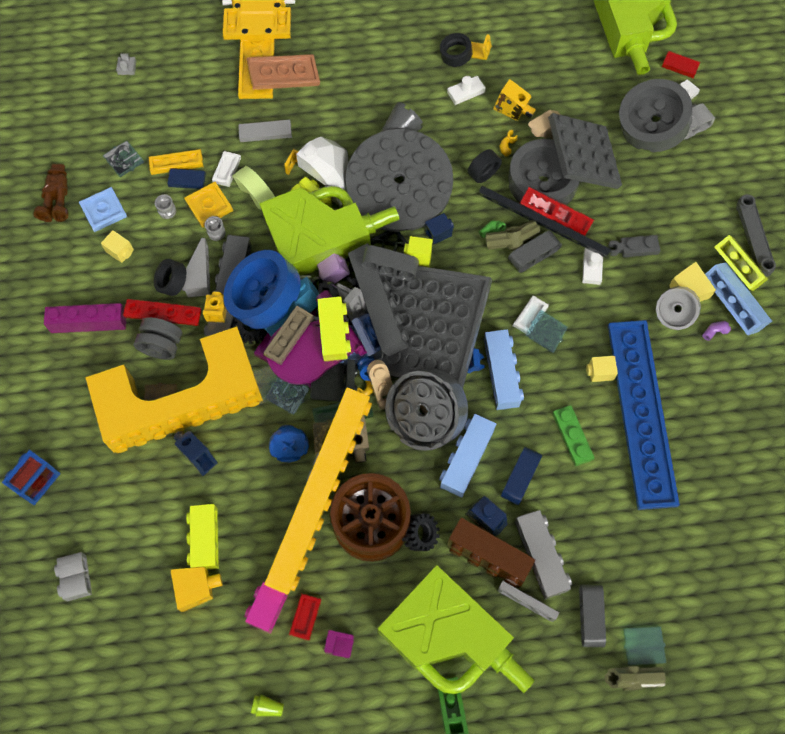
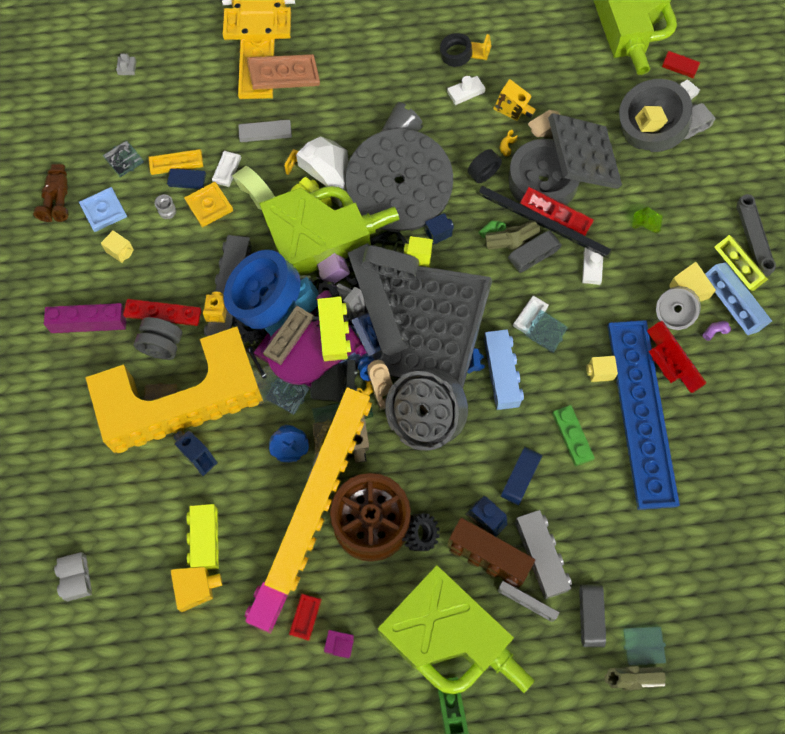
piece [2,450,61,506] -> none
black tyre [154,259,187,296] -> none
light grey slope [182,238,210,297] -> none
light grey wheel [205,216,226,241] -> none
lime cone [251,694,284,717] -> none
light blue brick [439,414,496,498] -> none
dark grey plate [608,235,660,257] -> none
none -> black hinge [245,346,267,379]
none -> clear neon green bracket [632,207,663,234]
none -> light yellow brick [635,106,668,132]
none -> red bracket [647,321,706,393]

